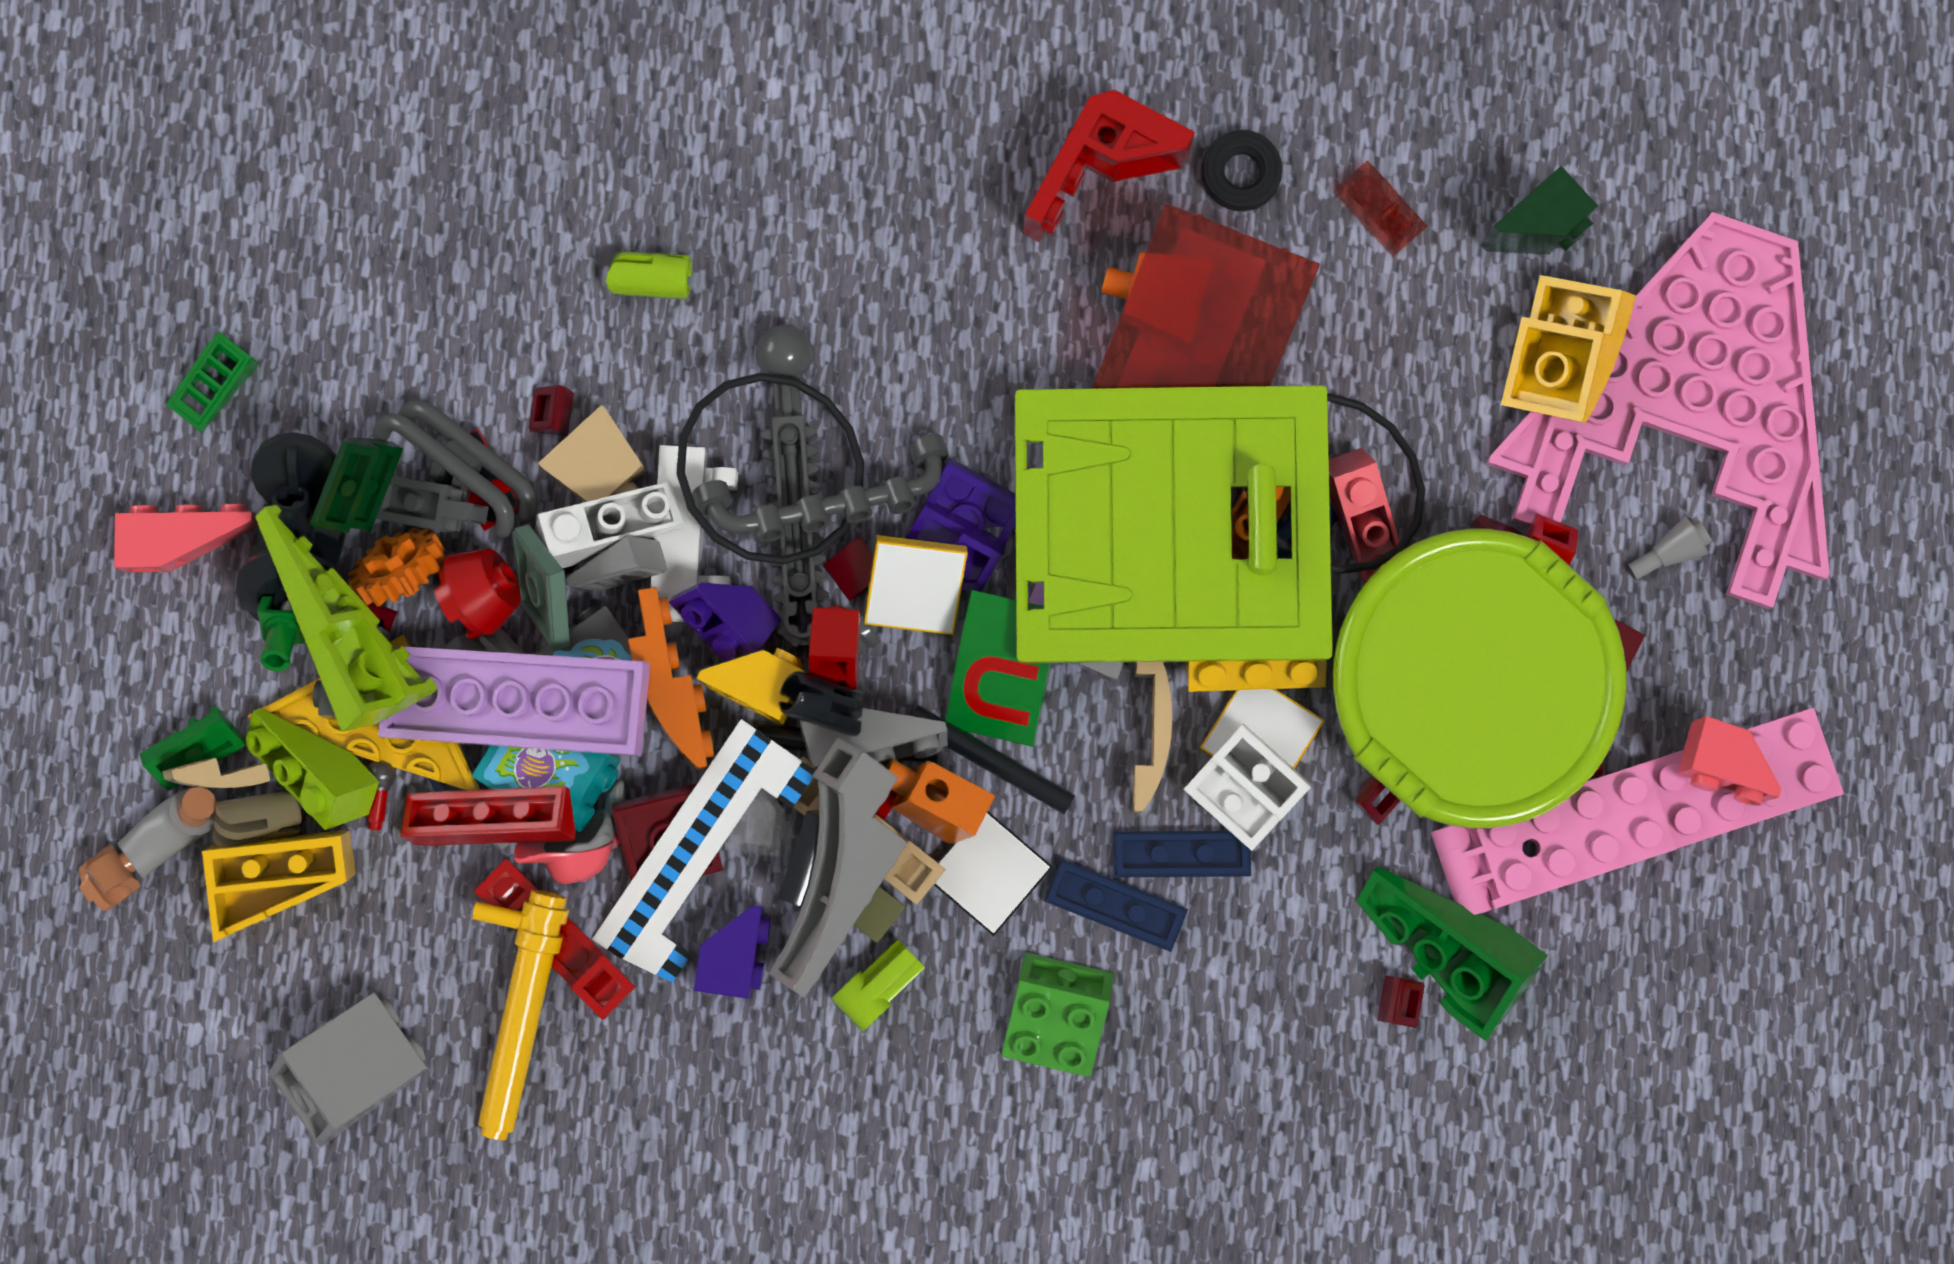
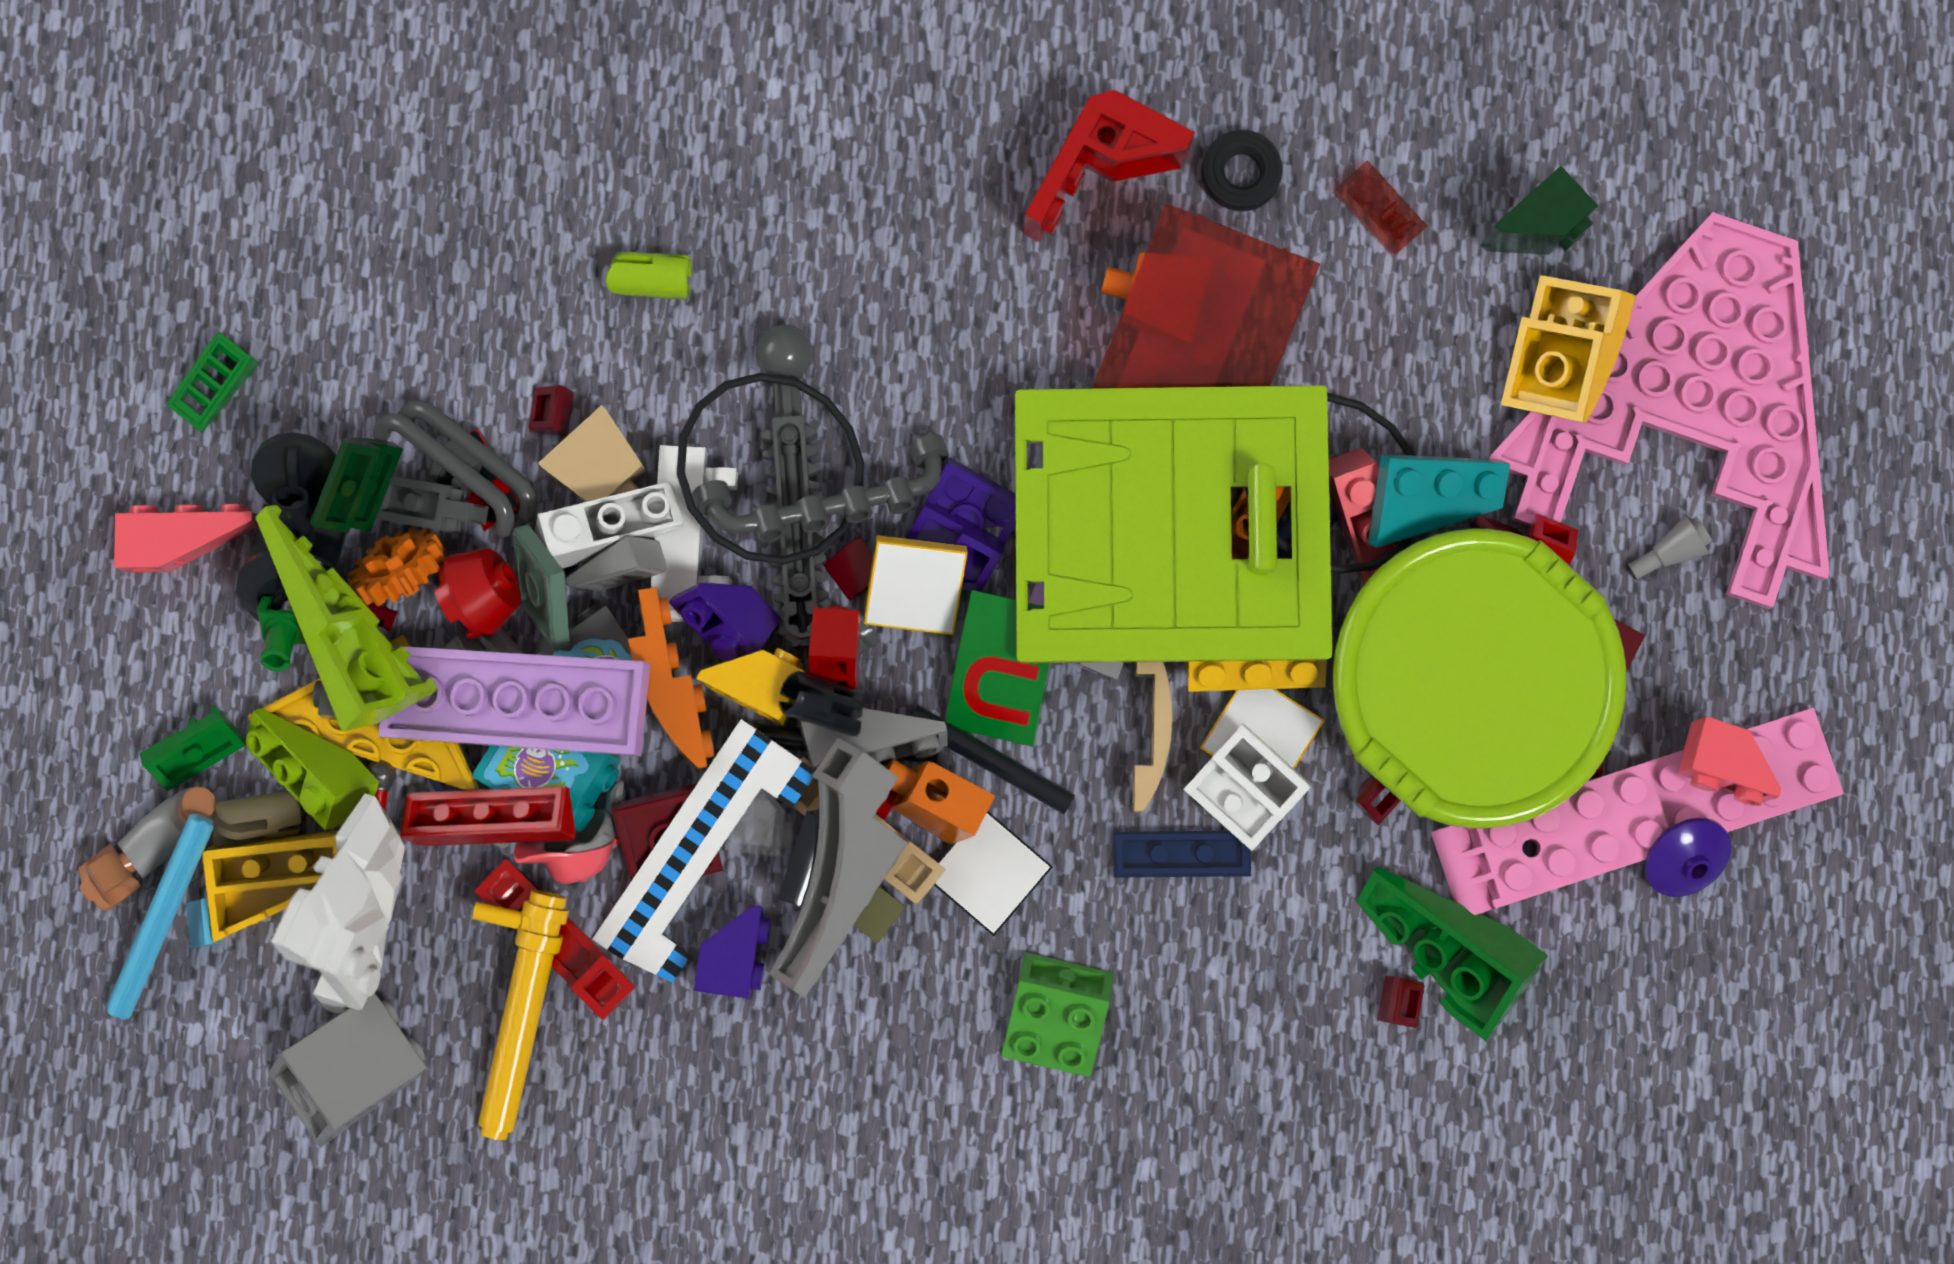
tan slope [162,758,271,789] -> none
lime piece [831,939,925,1032] -> none
dark blue tile [1044,859,1188,952] -> none
none -> medium azure axle [107,813,213,1020]
none -> medium azure slope [186,898,224,948]
none -> white wedge [271,793,405,1013]
none -> teal wing [1368,454,1510,548]
none -> dark purple dish [1645,818,1731,897]

